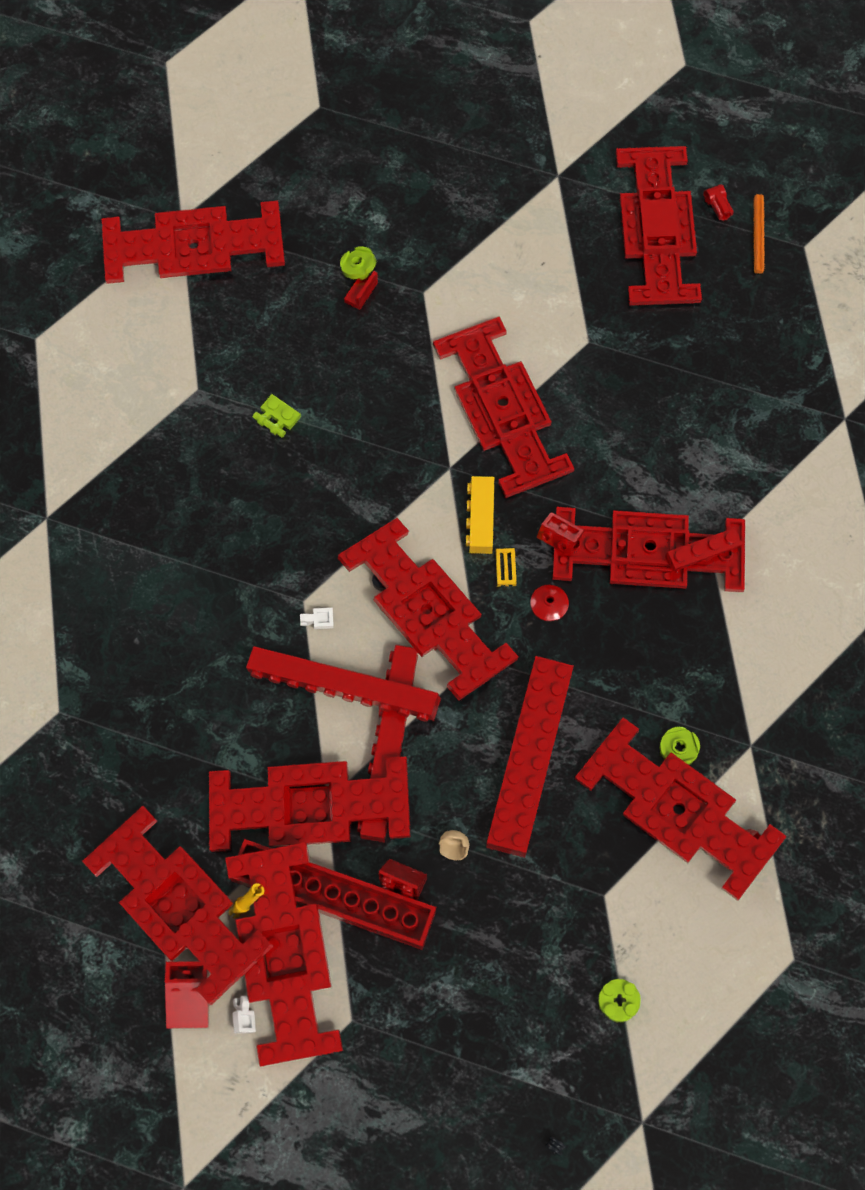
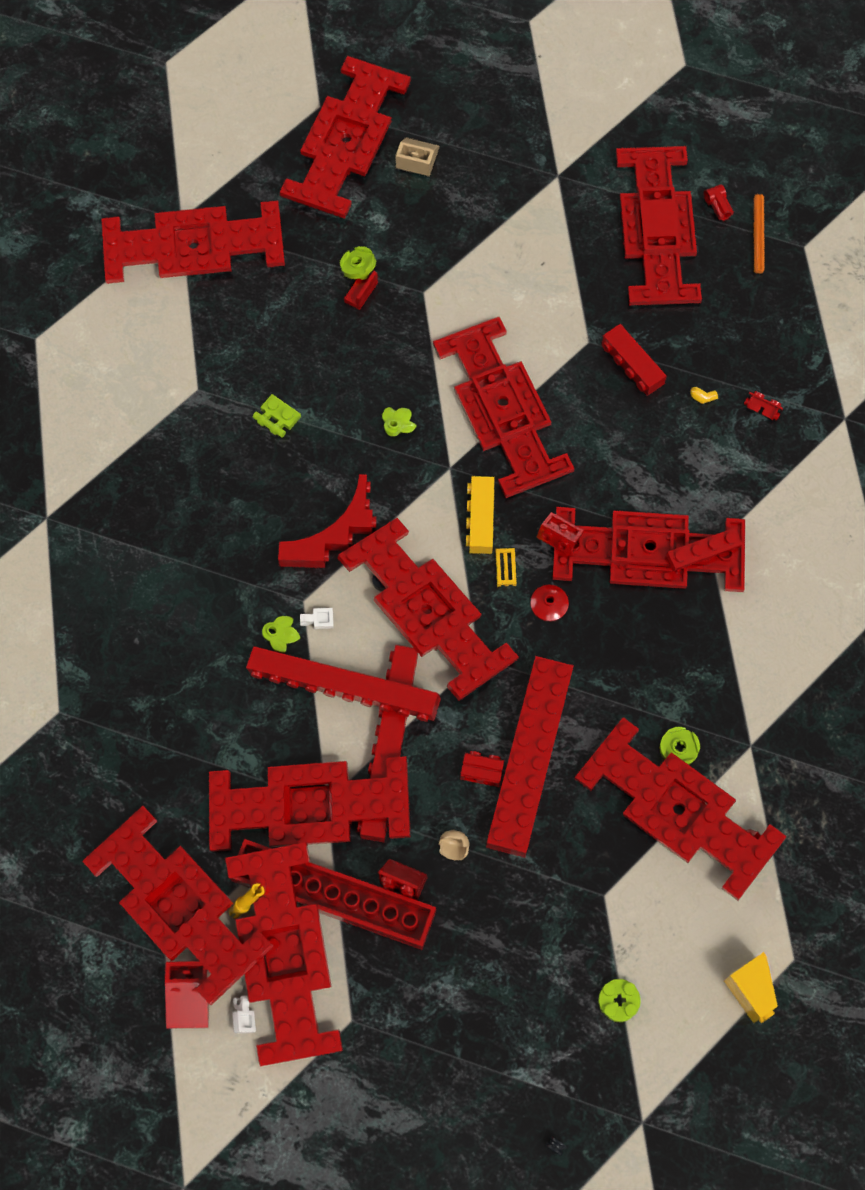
none -> lime plate [262,616,300,653]
none -> red arch [278,474,377,568]
none -> red piece [280,56,411,218]
none -> lime plate [382,407,416,436]
none -> tan slope [396,138,439,176]
none -> red brick [460,751,504,787]
none -> red brick [602,324,666,396]
none -> yellow arm [690,387,718,404]
none -> yellow slope [724,952,778,1023]
none -> red hinge [744,391,783,420]

